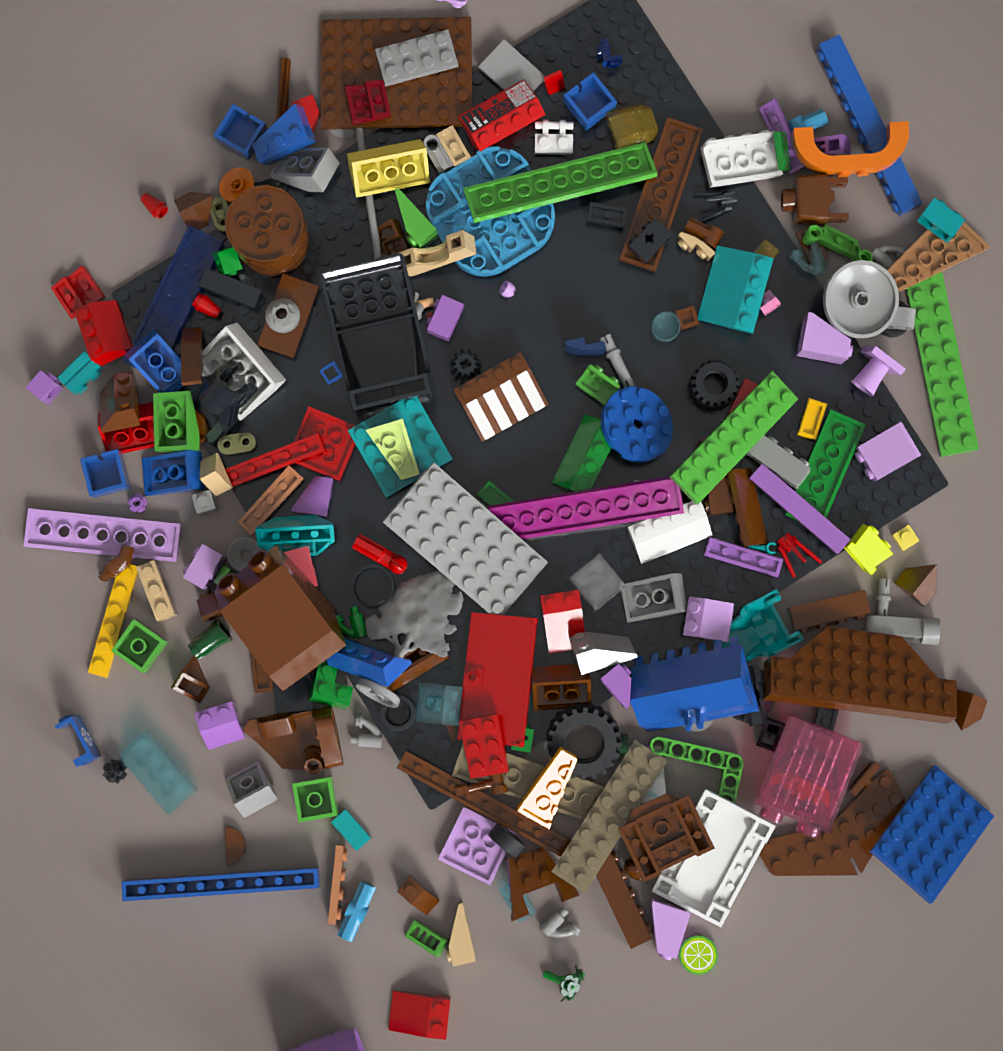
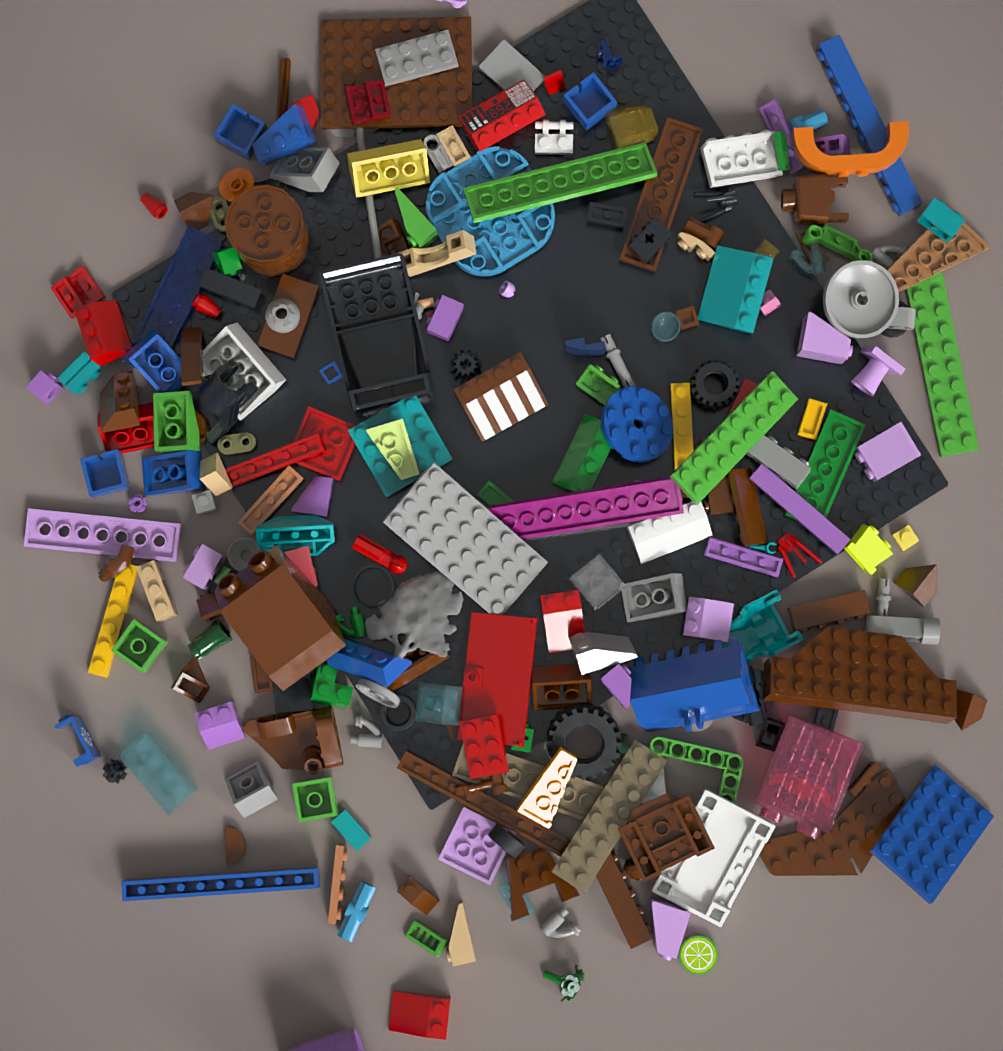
none -> yellow plate [670,383,693,498]

